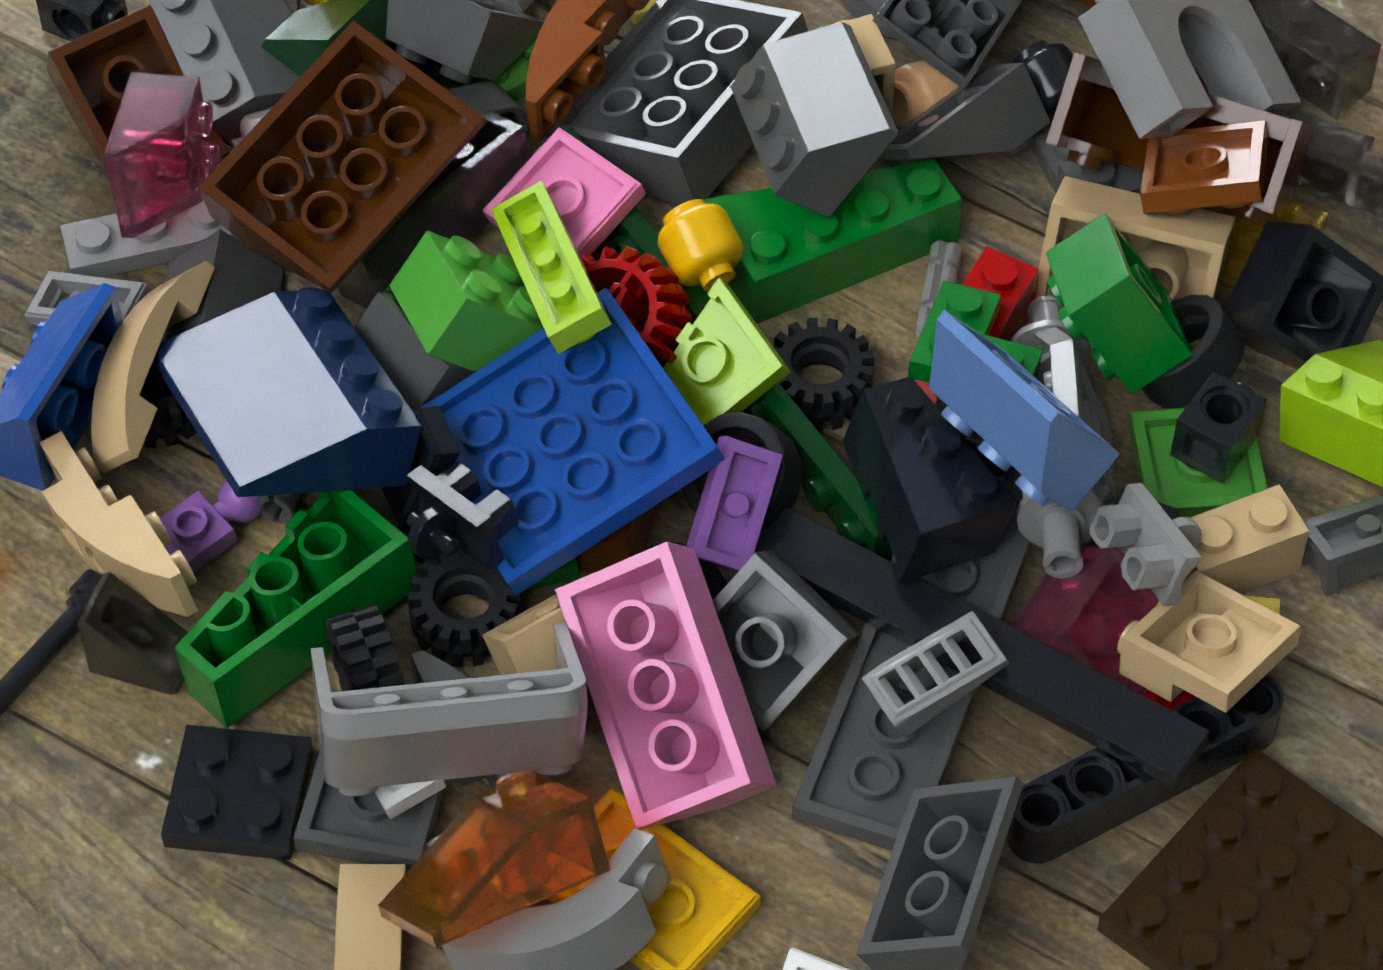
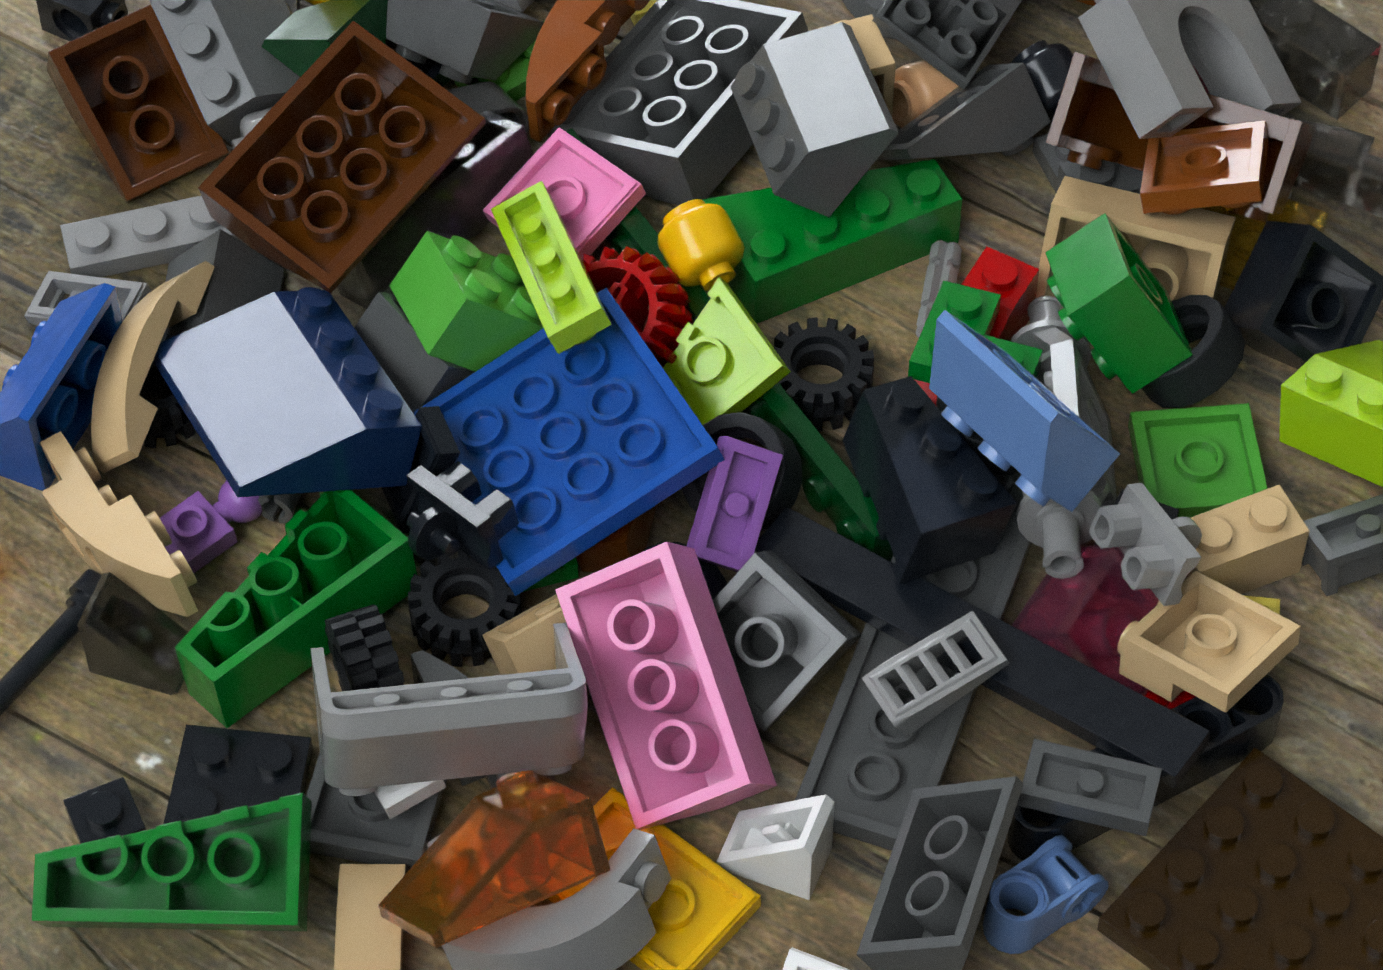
clear pink slope [104,73,220,238] -> none
black brick [1170,372,1267,484] -> none
none -> green wedge [32,792,312,931]
none -> black plate [63,777,146,844]
none -> white slope [716,794,835,900]
none -> medium blue piece [983,835,1109,954]
none -> dark grey plate [1018,738,1162,836]

